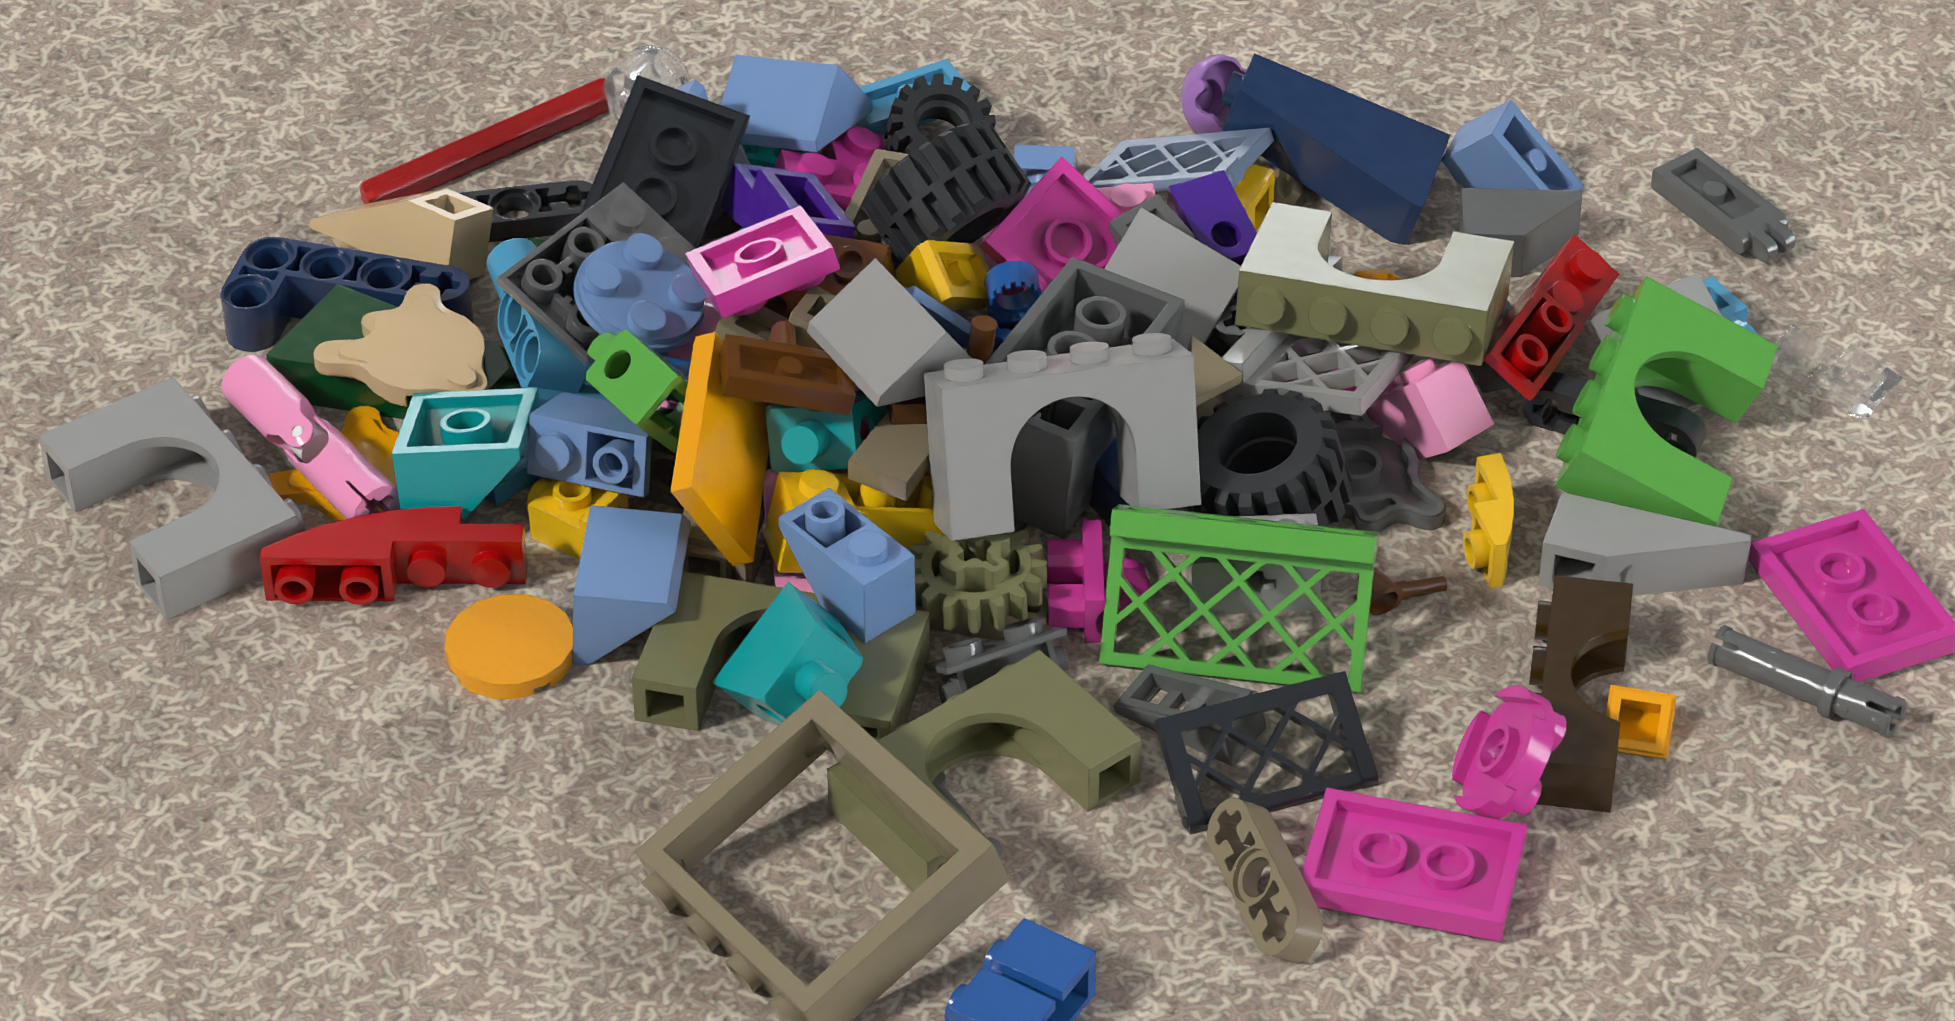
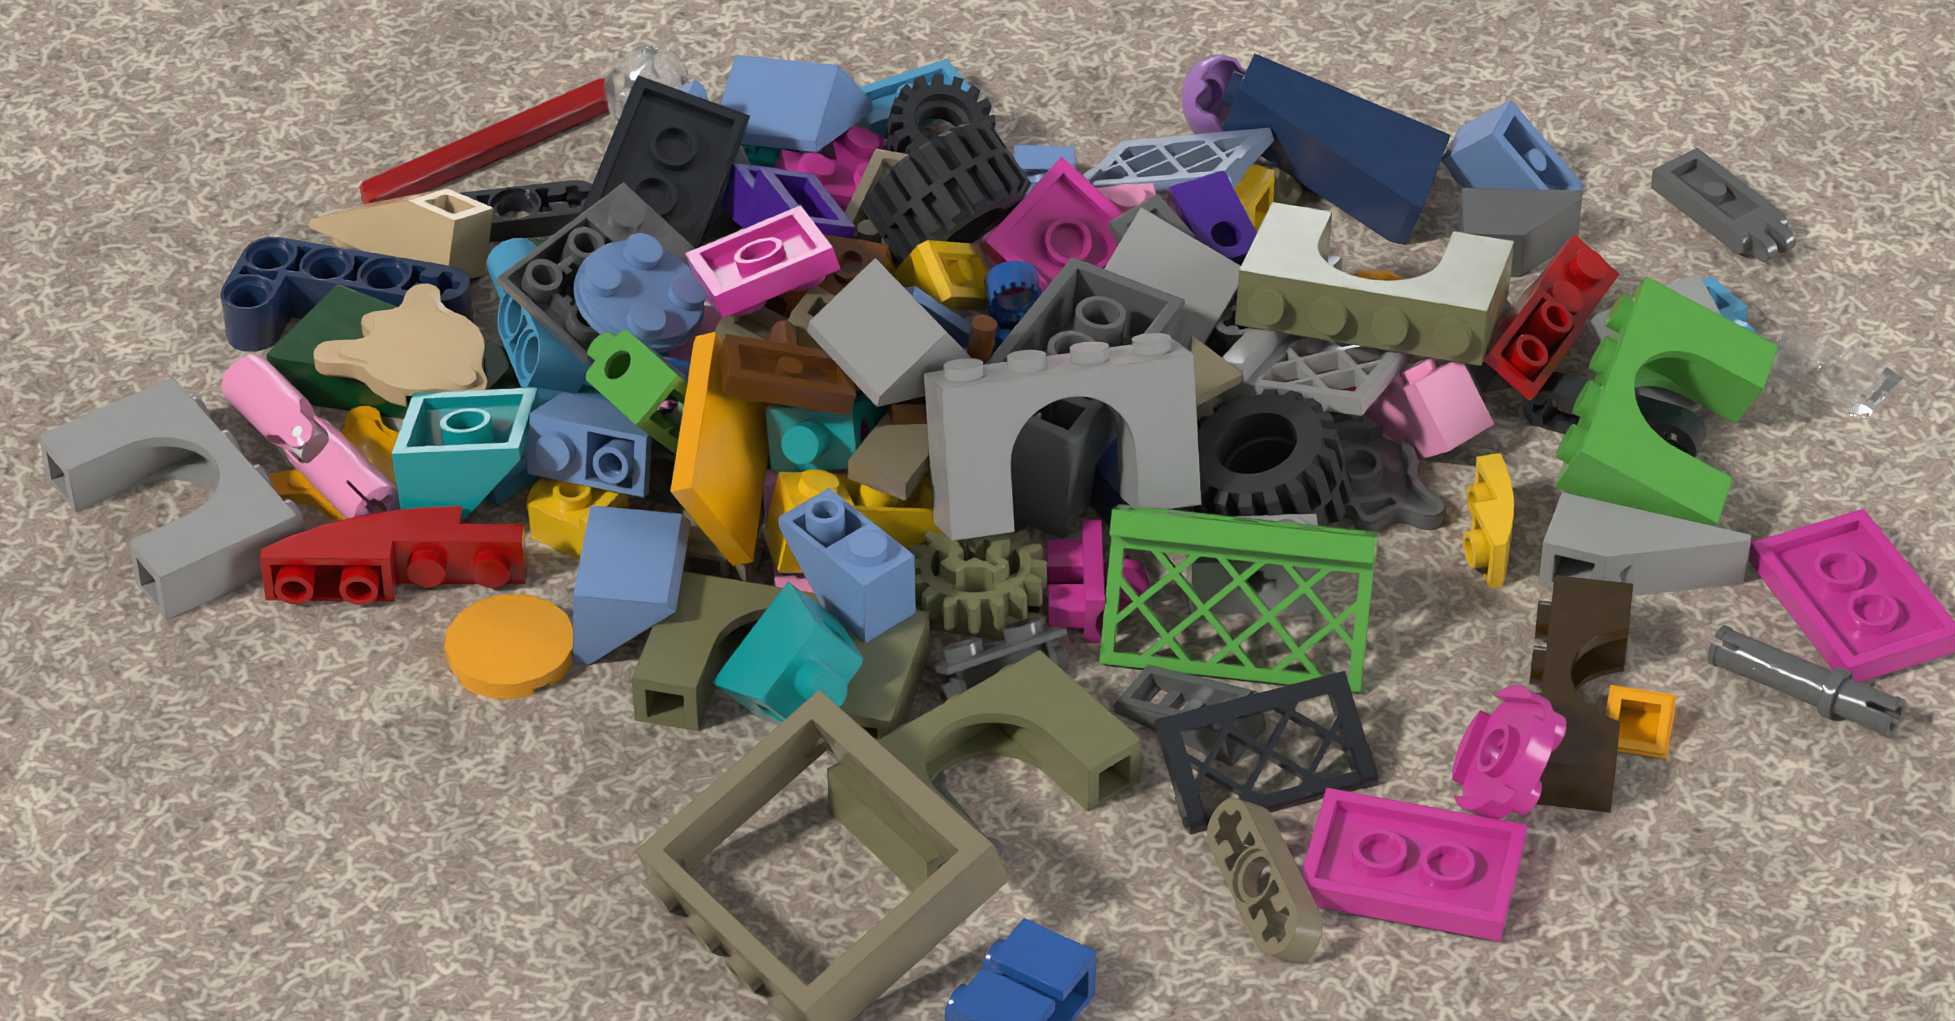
reddish brown hand [1354,567,1447,615] -> none

